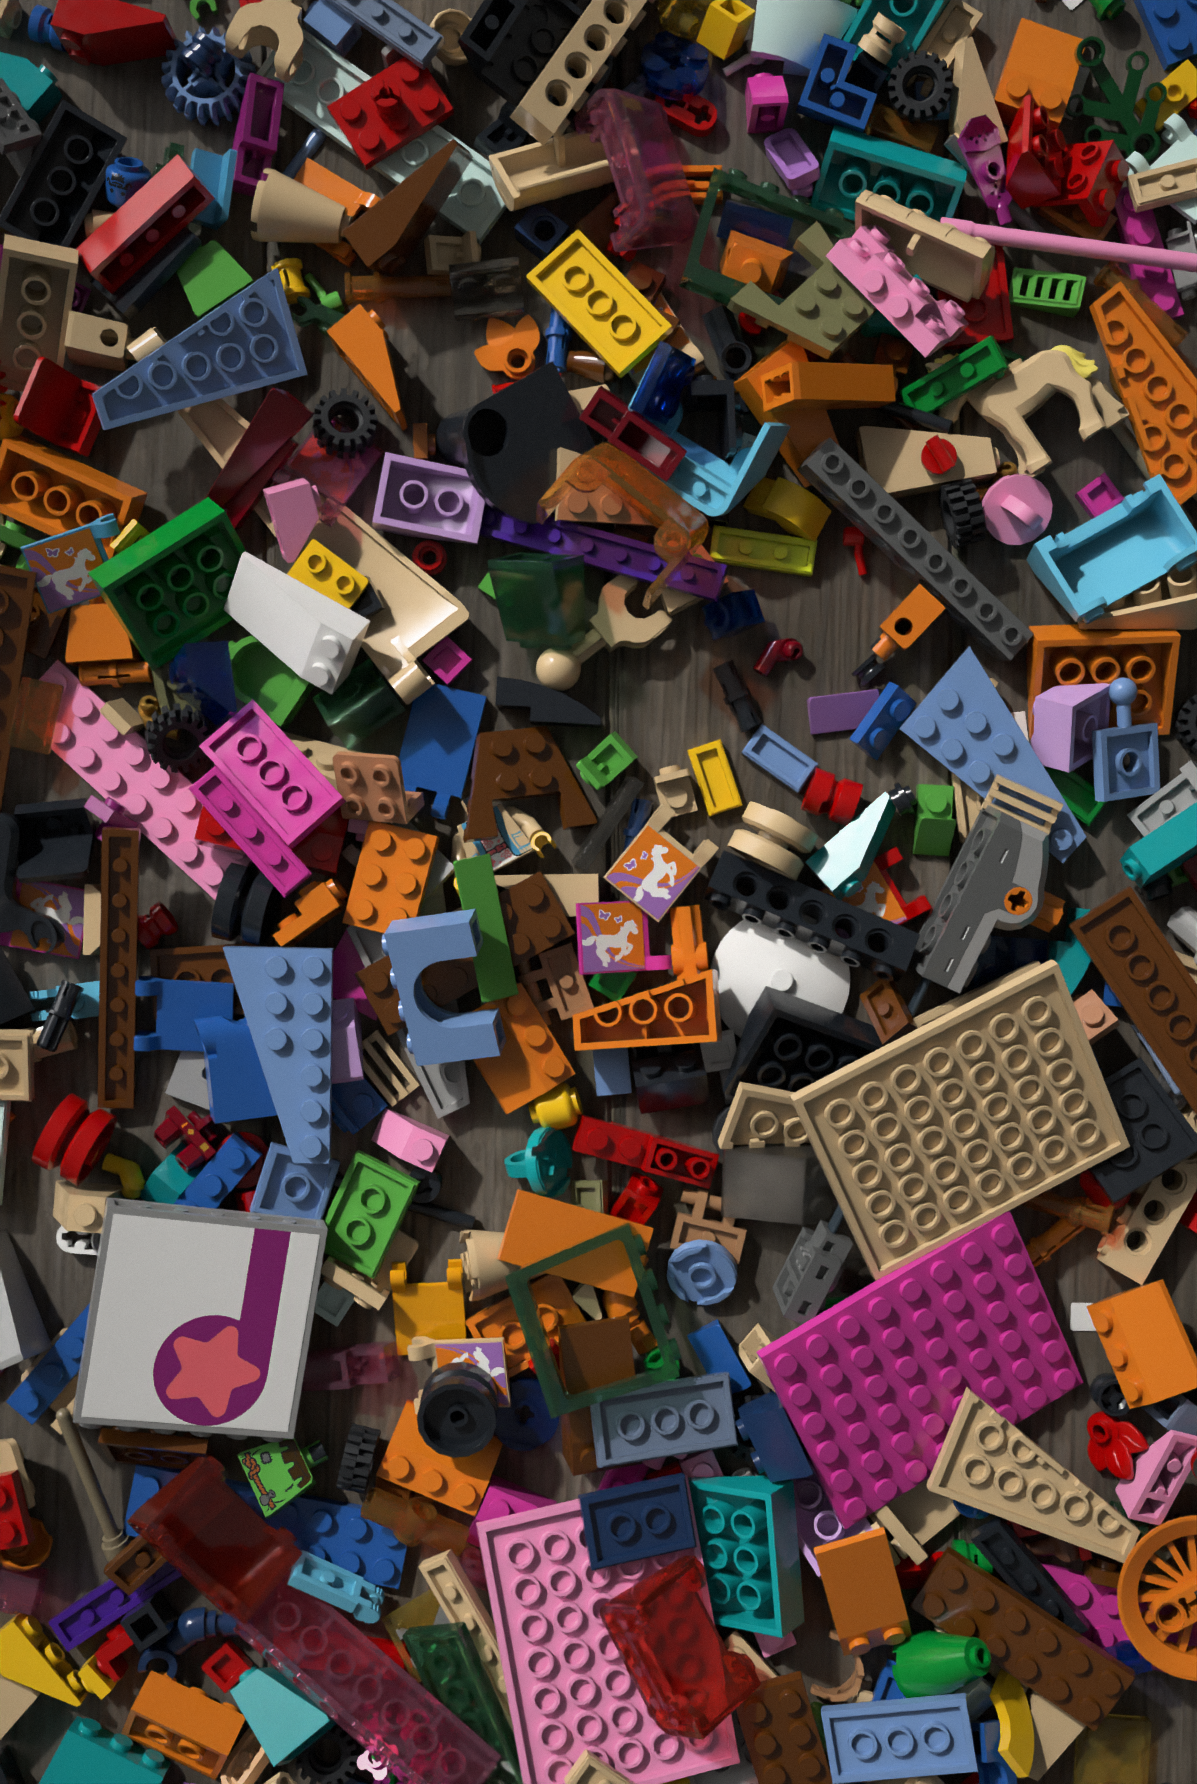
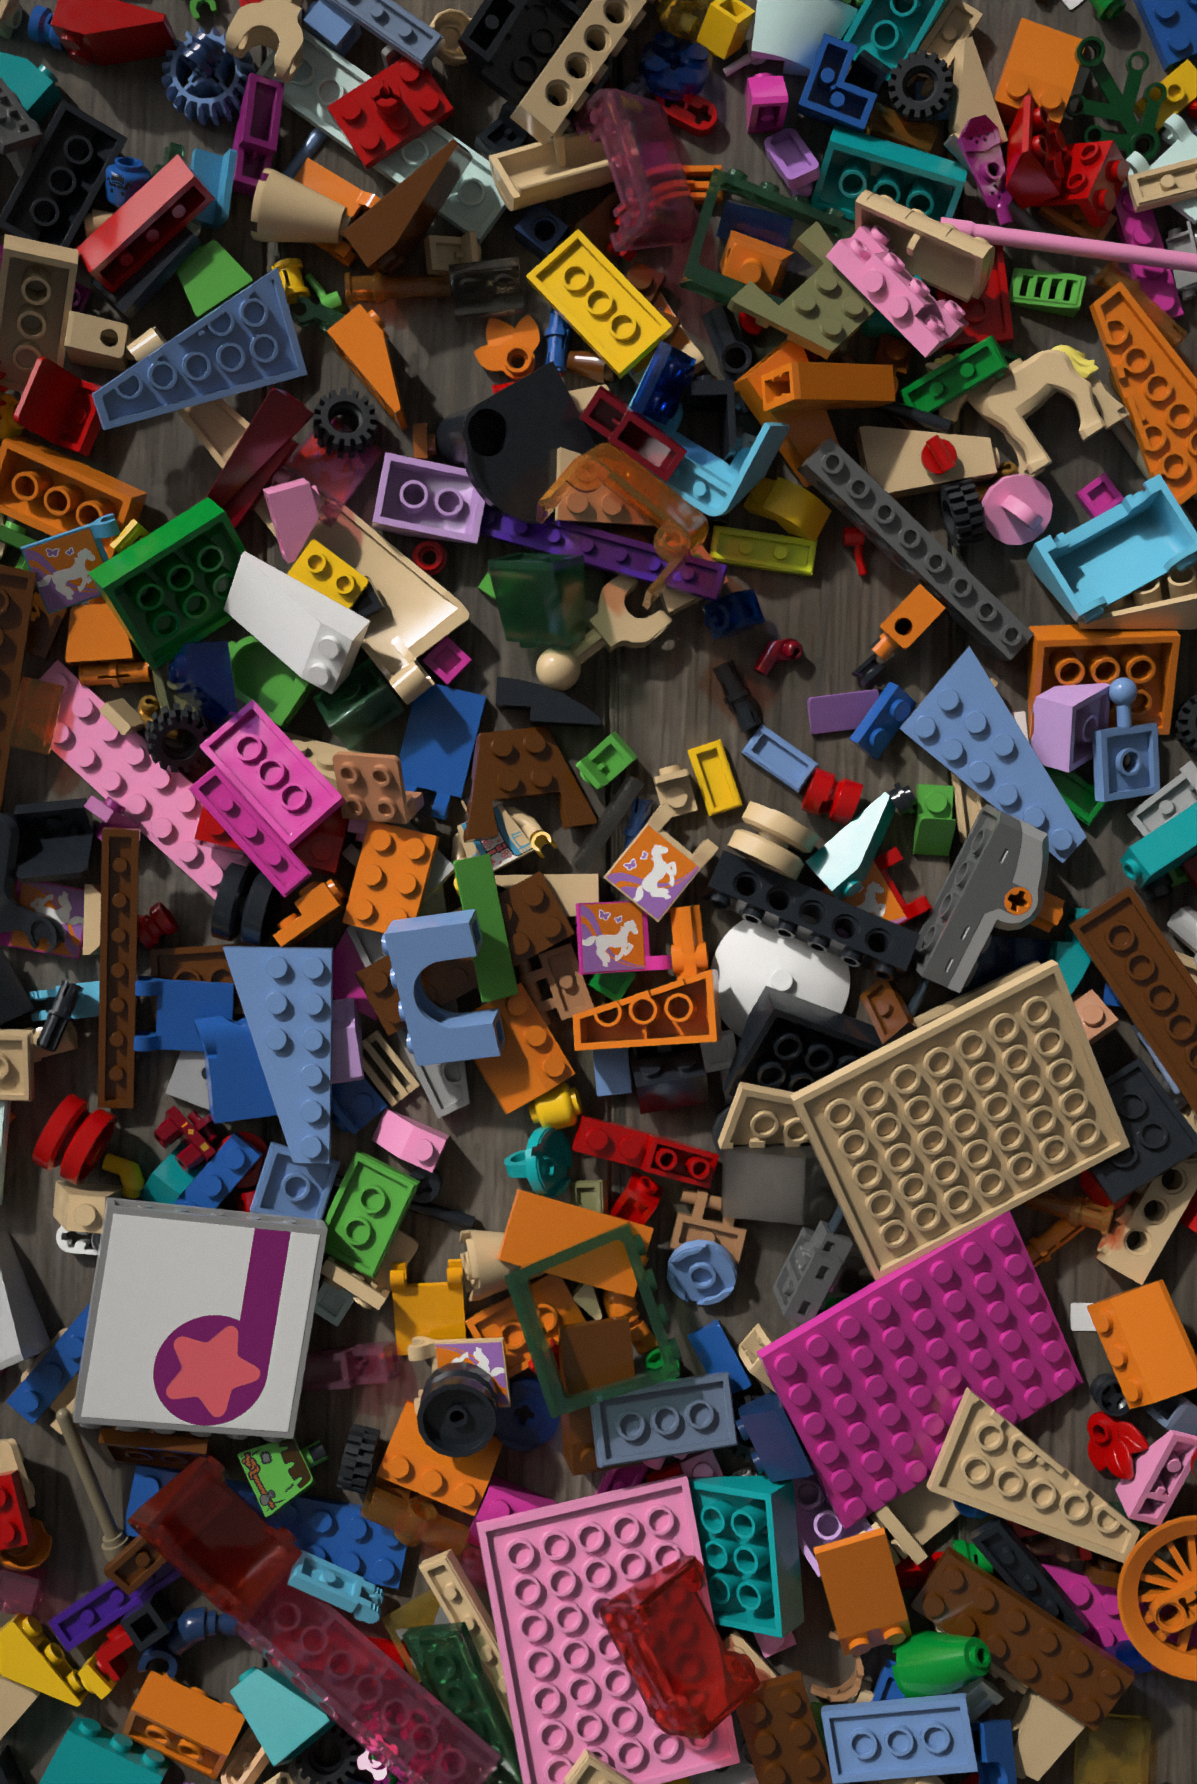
red plate [201,1638,253,1693] -> none
dark blue tile [578,1473,697,1571] -> none
tan wheel [858,12,907,65] -> none
tan tile [982,774,1063,835] -> none
yellow tile [989,1668,1034,1778] -> none

